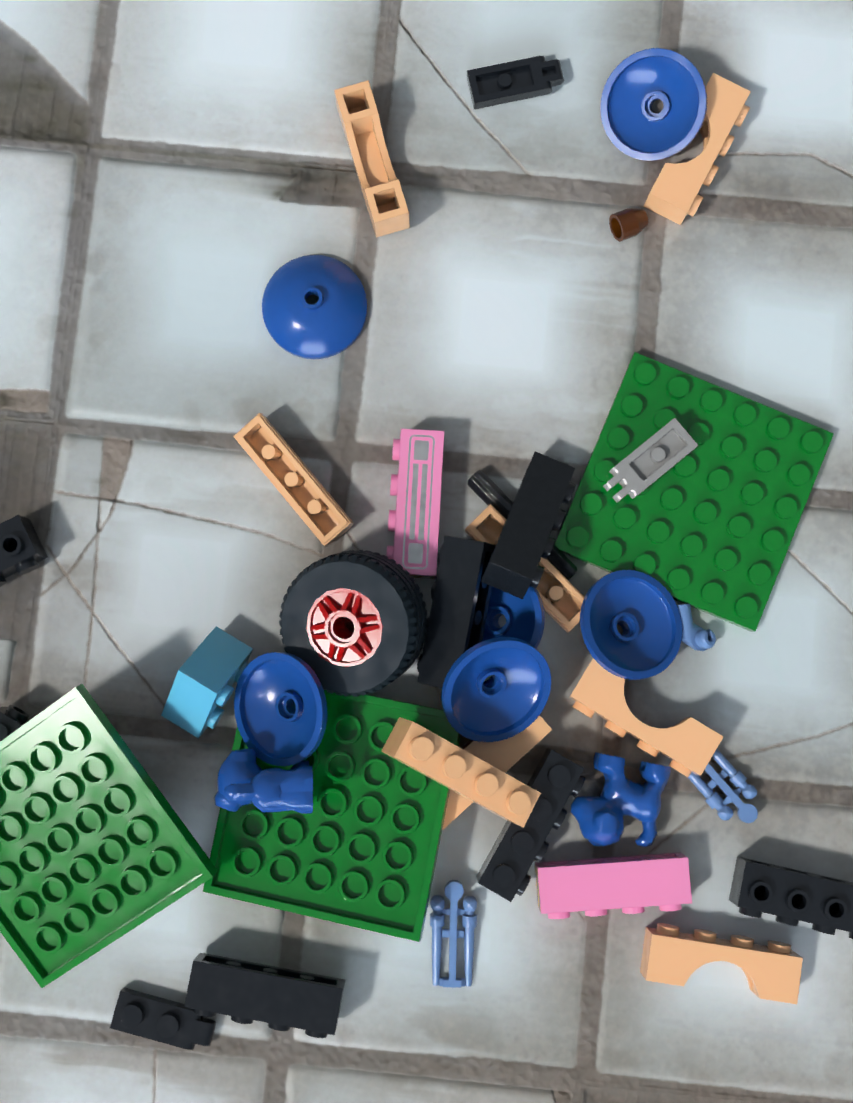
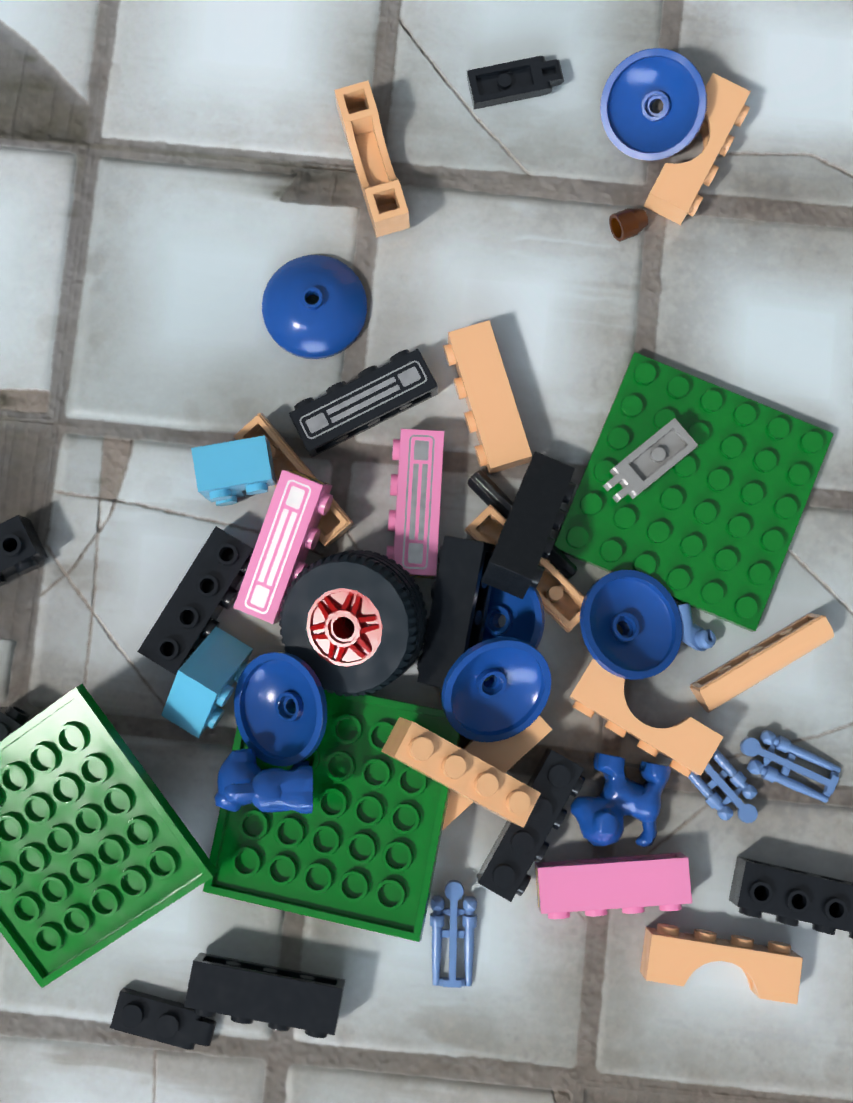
none -> black brick [137,526,254,675]
none -> medium azure brick [191,435,277,506]
none -> bright pink brick [233,470,333,624]
none -> black brick [289,349,438,458]
none -> light nougat brick [443,320,532,474]
none -> light nougat brick [690,613,834,713]
none -> medium blue piece [740,730,841,803]

